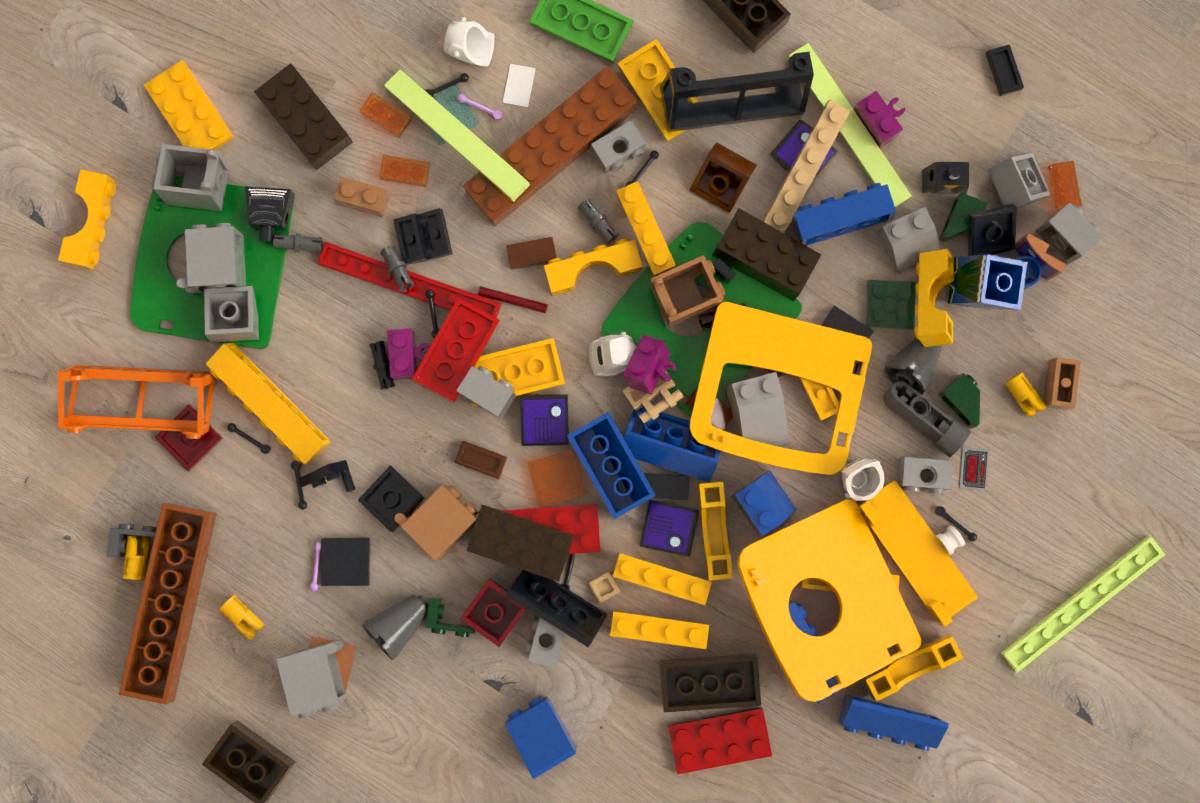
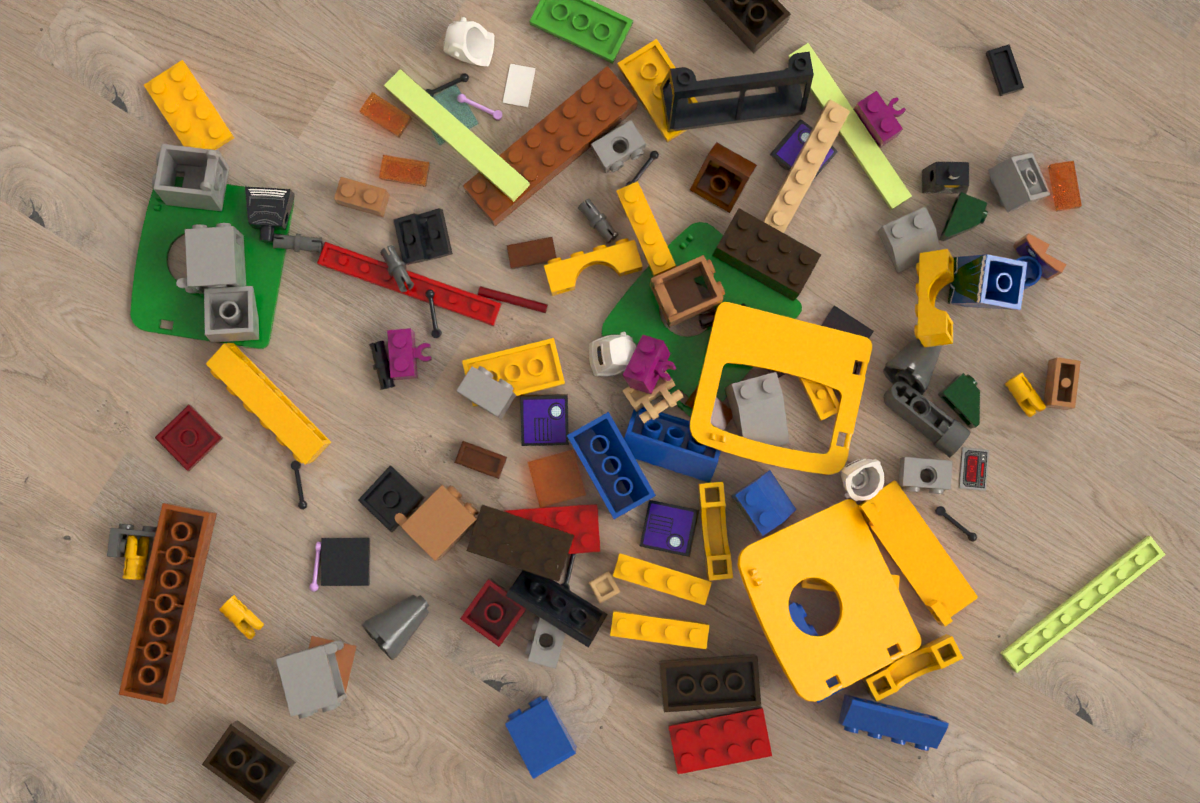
yellow arch [58,169,116,270] -> none
orange windscreen [58,365,215,439] -> none
black hinge [227,423,271,454] -> none
dark brown brick [254,63,353,170] -> none
black plate [299,460,356,492] -> none
red plate [412,297,500,403] -> none
dark green bracket [426,598,476,637] -> none
black tile [644,473,690,500] -> none
black tile [713,258,736,284] -> none
blue brick [793,183,896,246] -> none
clear green plate [866,280,916,330] -> none
white wheel [935,525,966,556] -> none
black tile [968,204,1017,256] -> none
light grey brick [1035,202,1103,265] -> none

